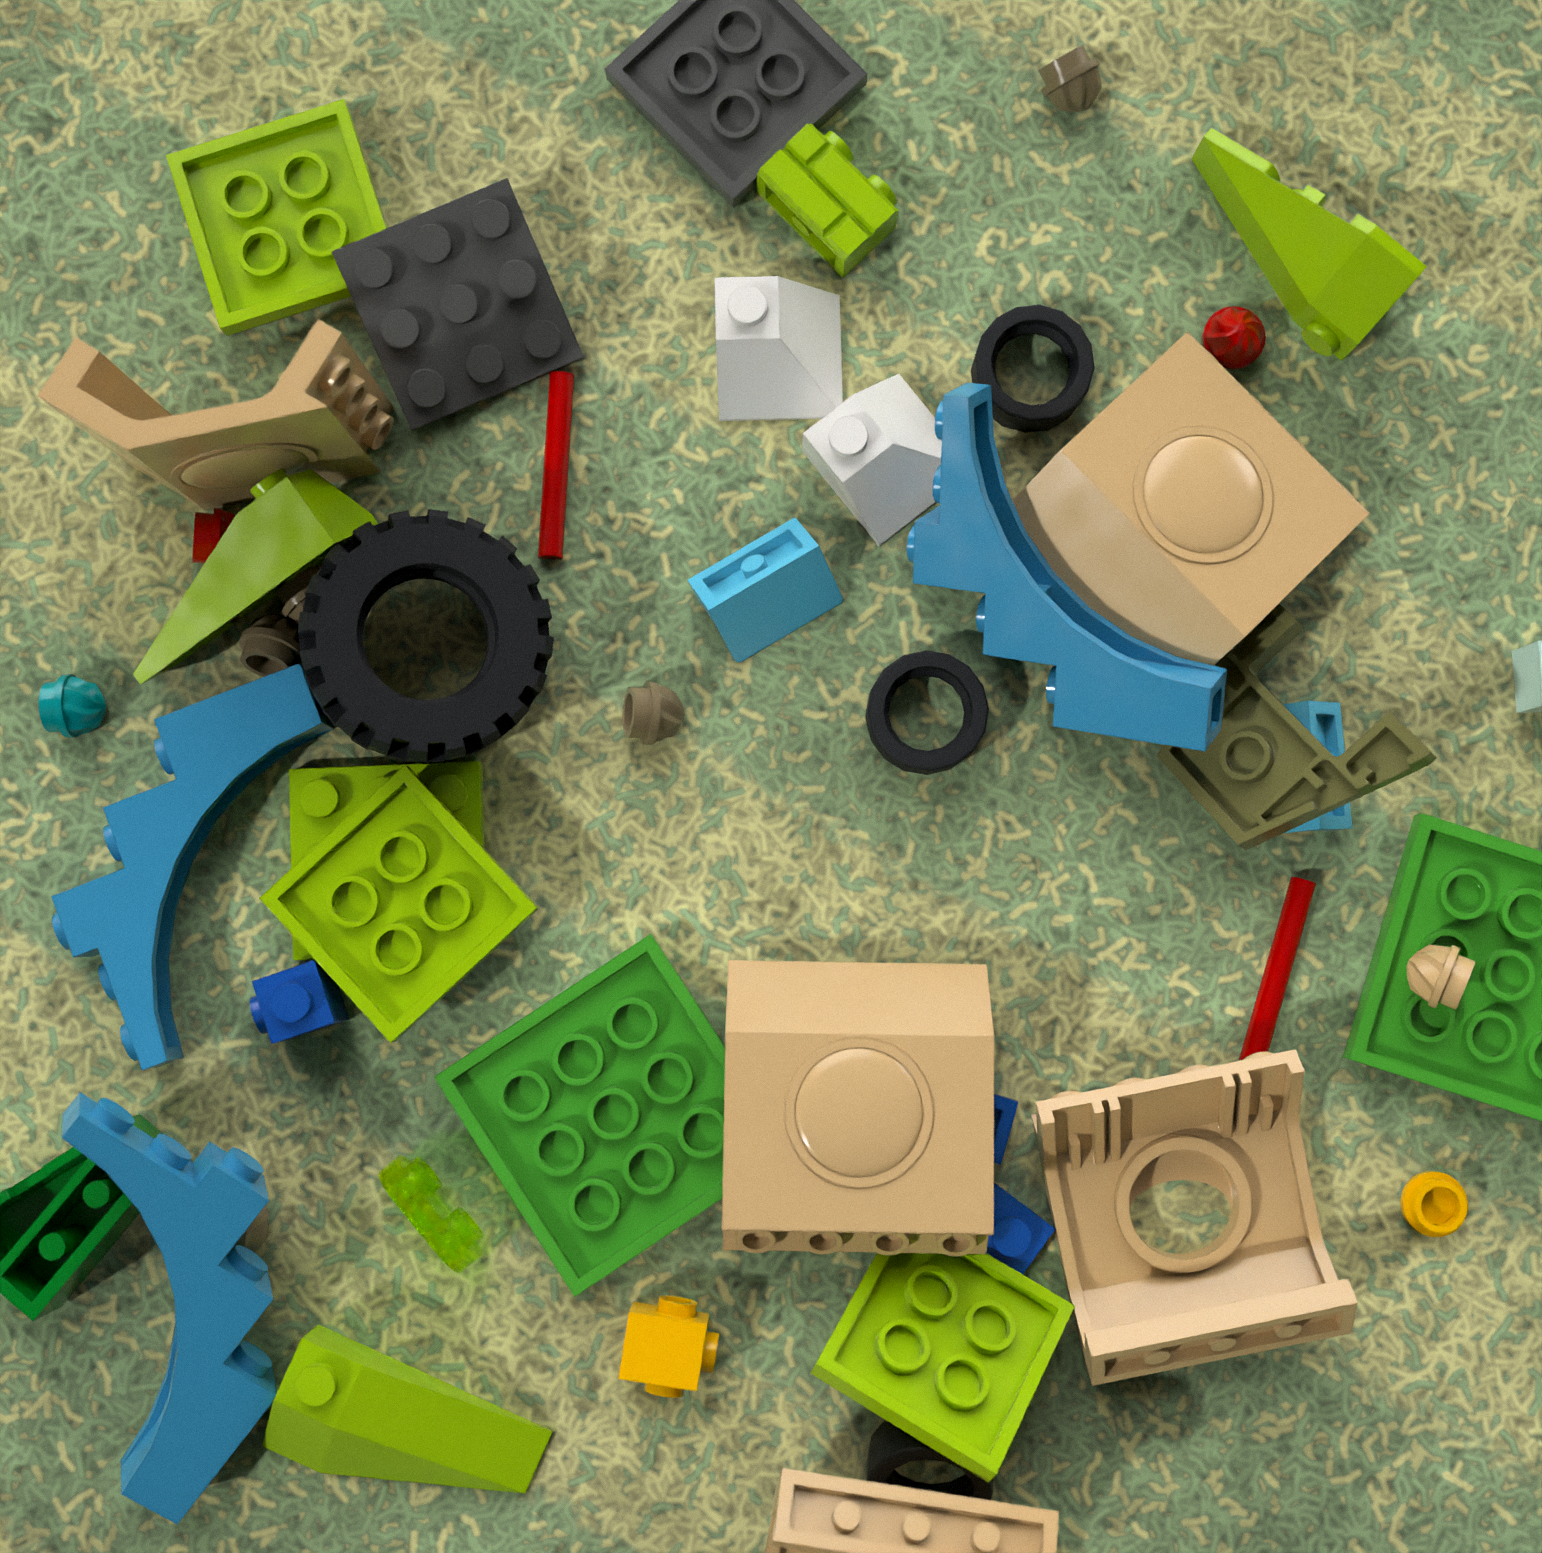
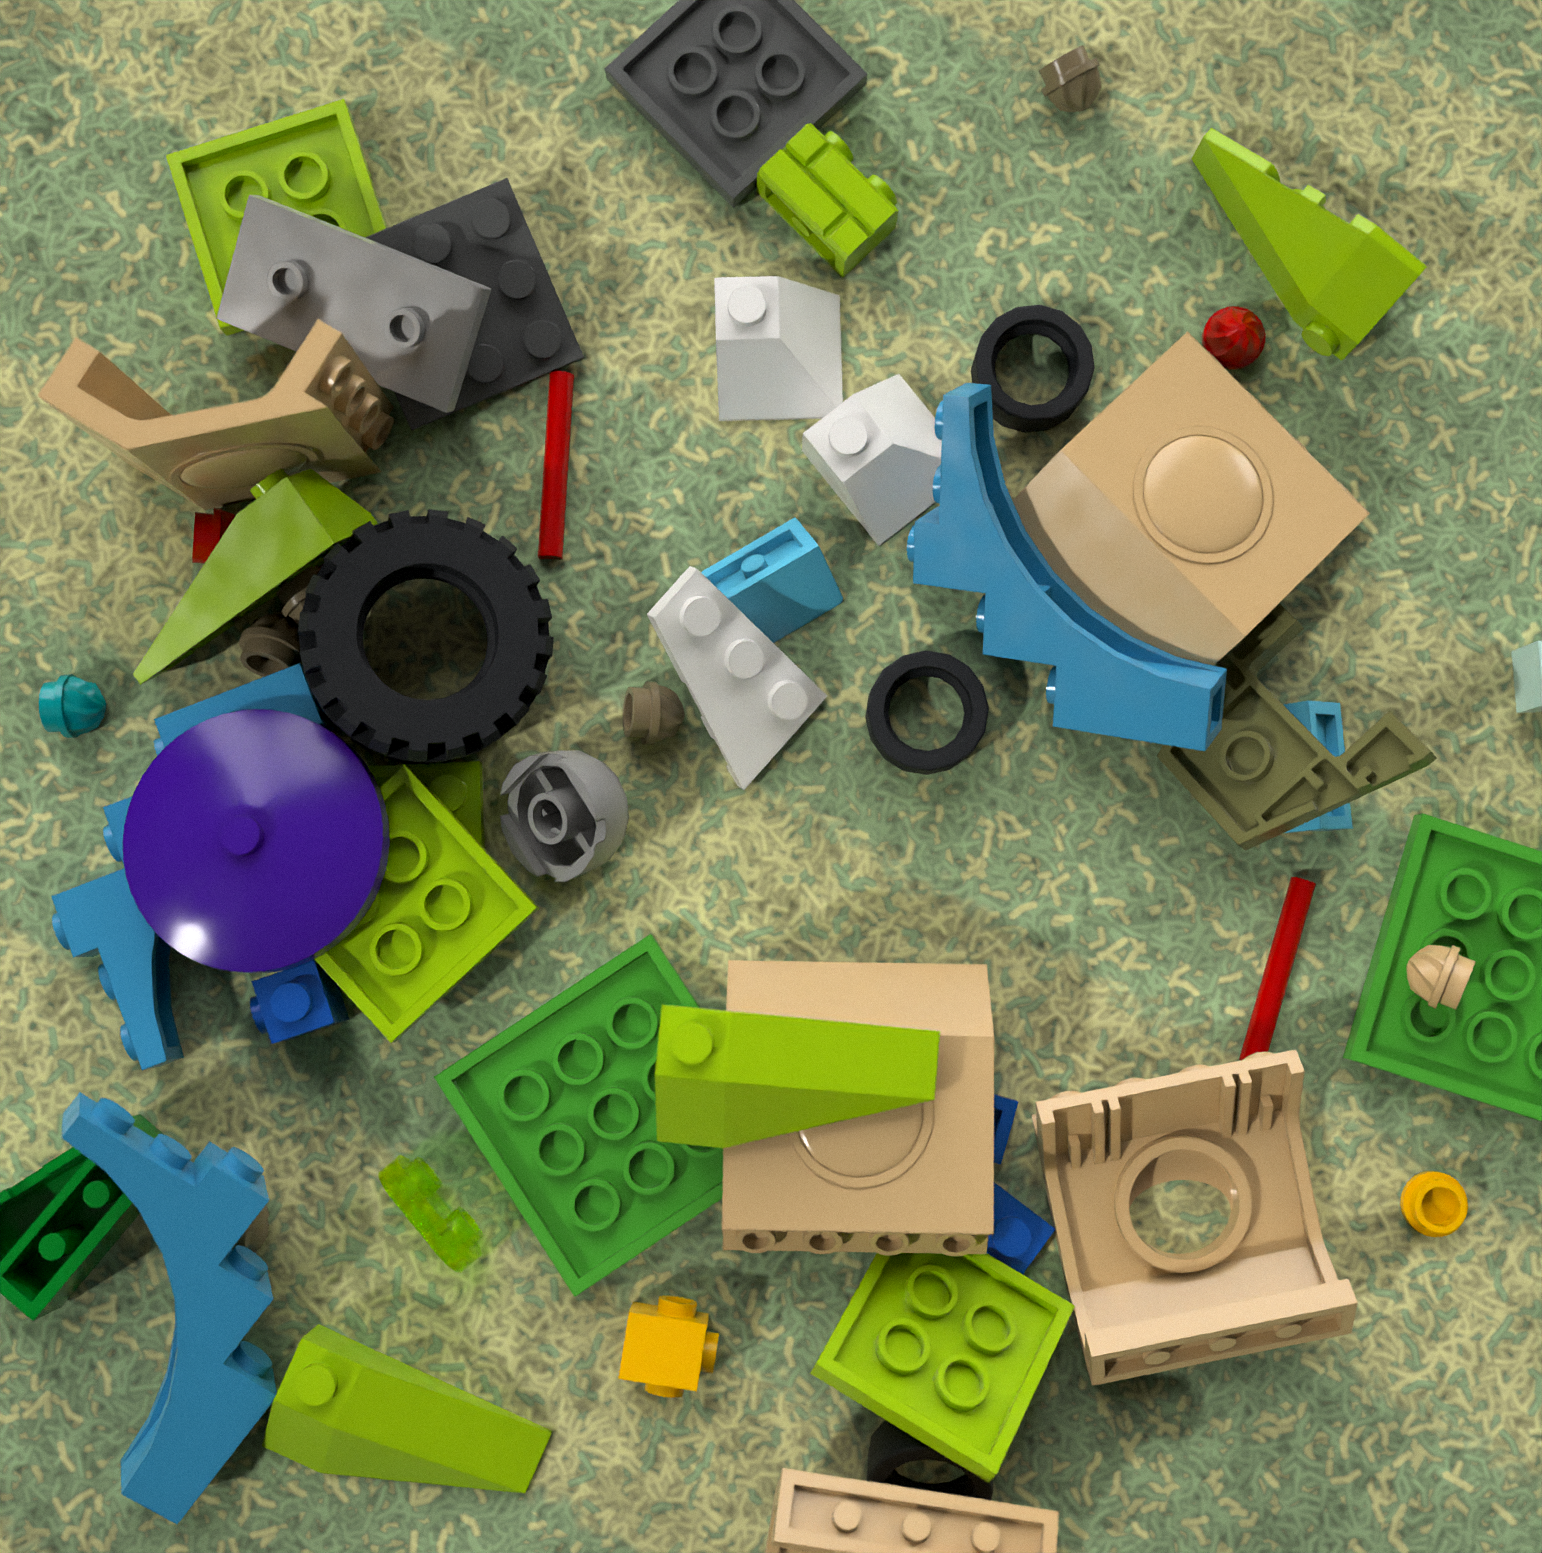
none -> dark purple dish [123,709,390,973]
none -> light grey plate [216,195,492,413]
none -> light grey cylinder [500,750,629,882]
none -> white wing [647,566,827,790]
none -> lime wedge [655,1005,940,1148]

